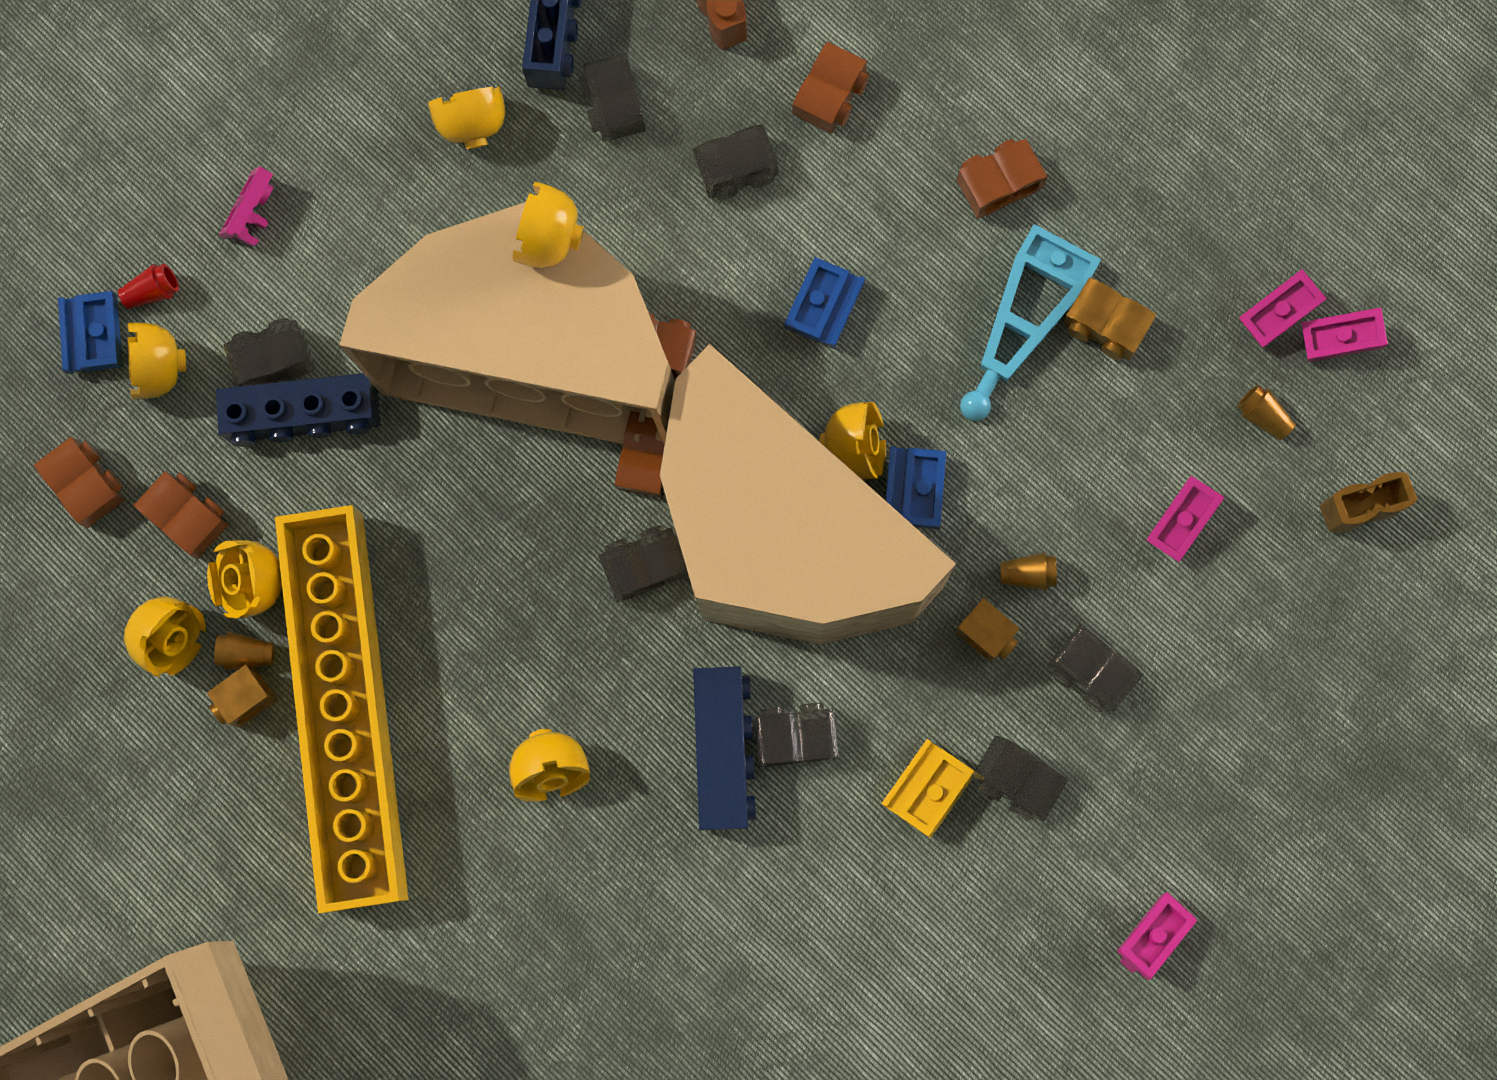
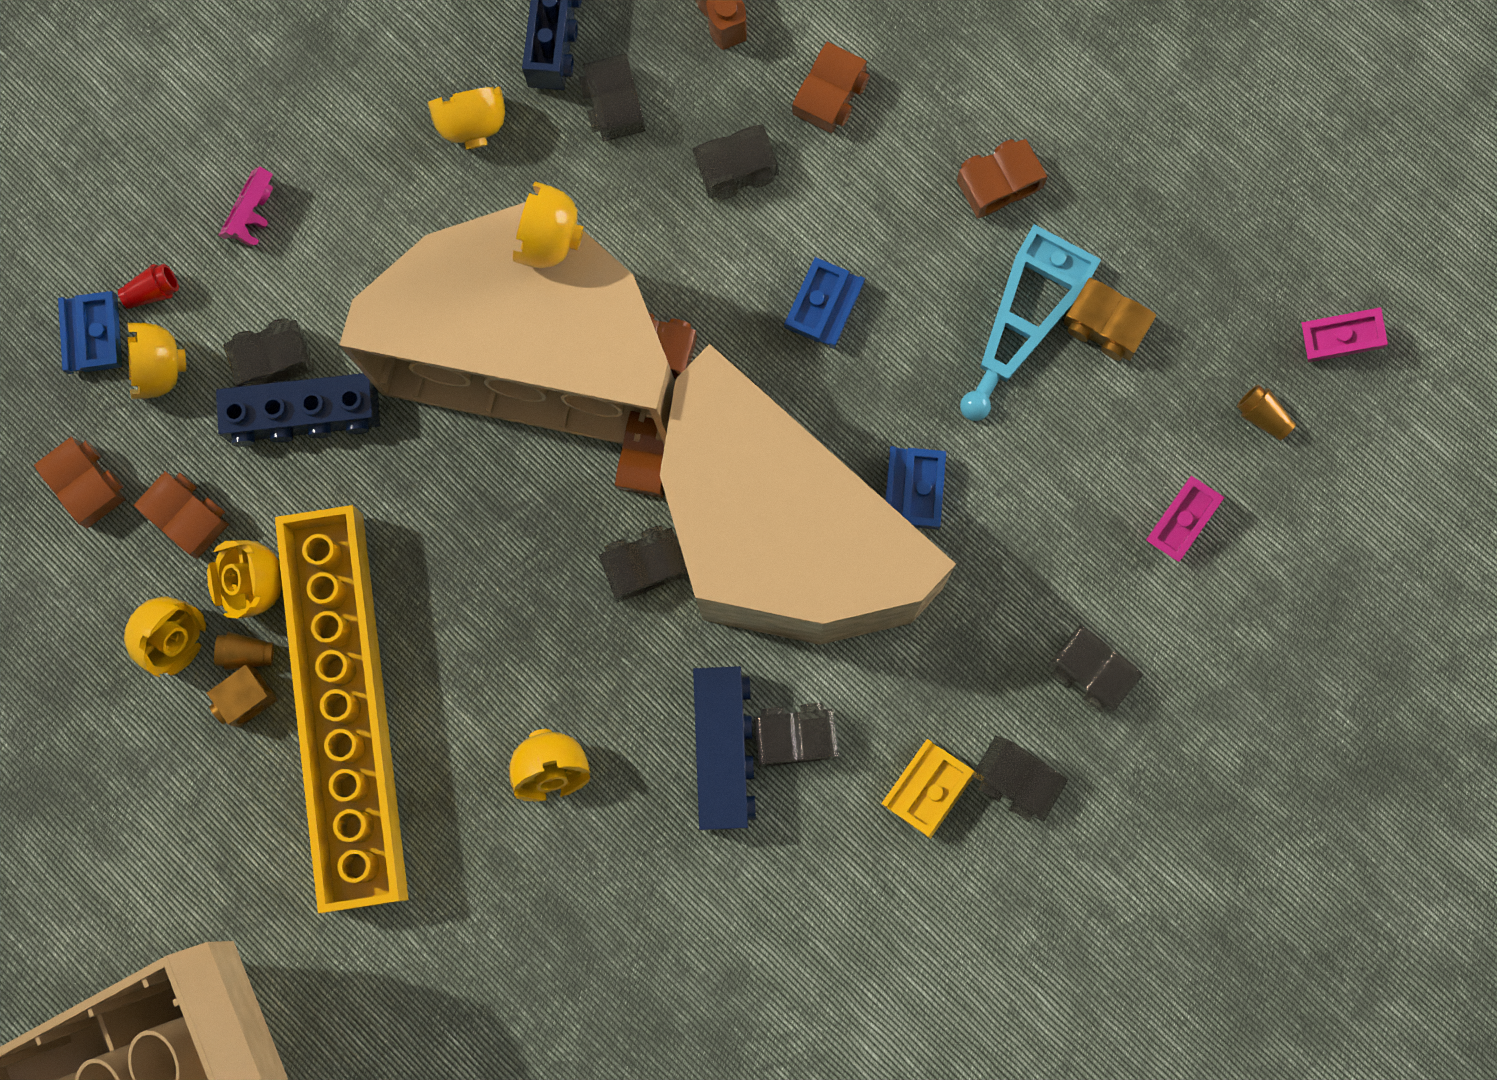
yellow cylinder [819,402,886,479] -> none
pearl gold brick [955,598,1020,663] -> none
pearl gold cone [1001,552,1057,591] -> none
dark pink plate [1117,892,1197,980] -> none
dark pink plate [1239,269,1327,349] -> none
pearl gold brick [1319,472,1417,533] -> none

